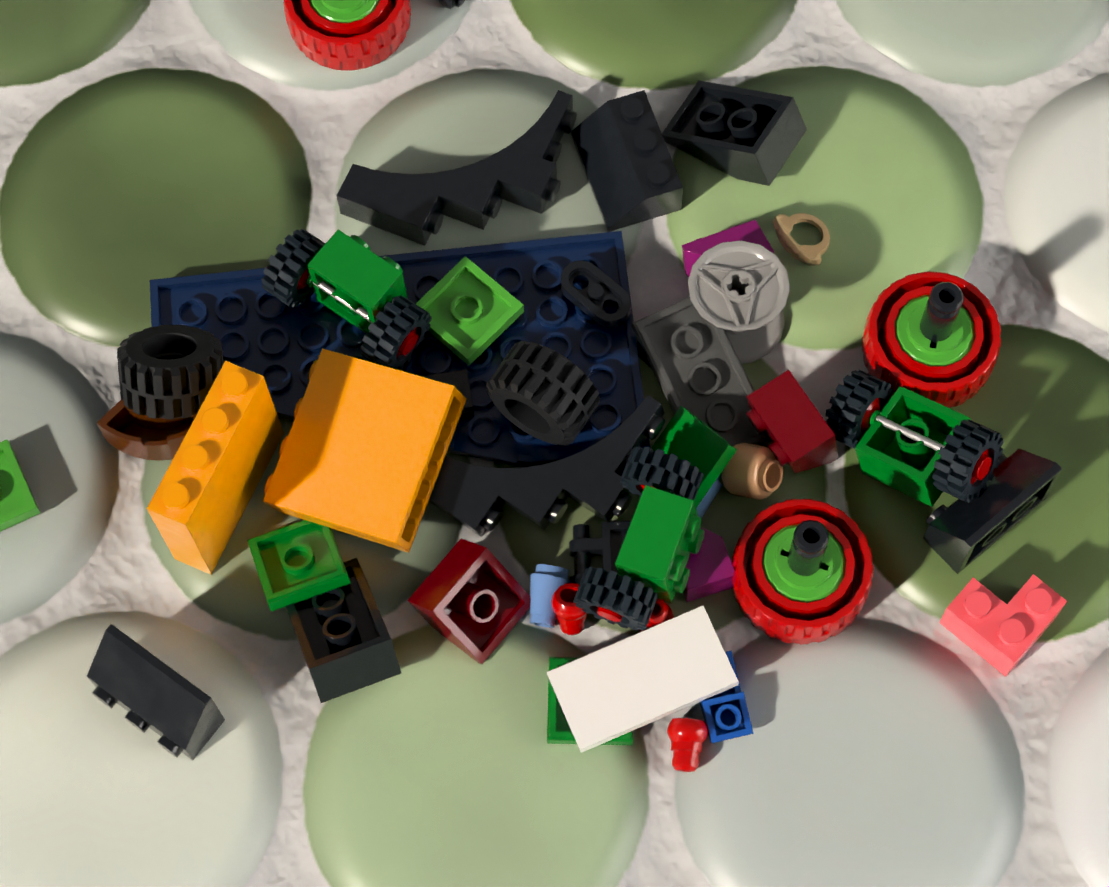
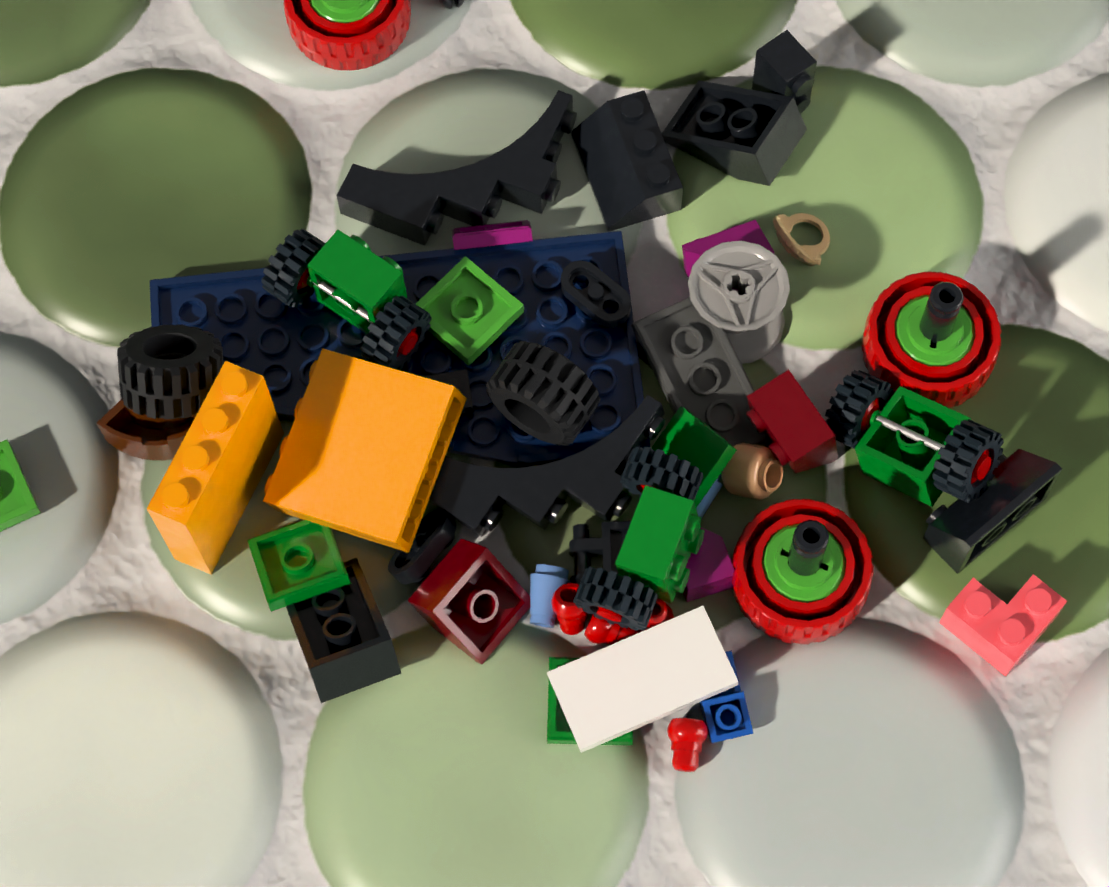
black slope [87,624,225,760] -> none
none -> black plate [388,510,457,585]
none -> magenta tile [452,220,533,250]
none -> red piece [584,614,639,645]
none -> black brick [752,30,817,114]

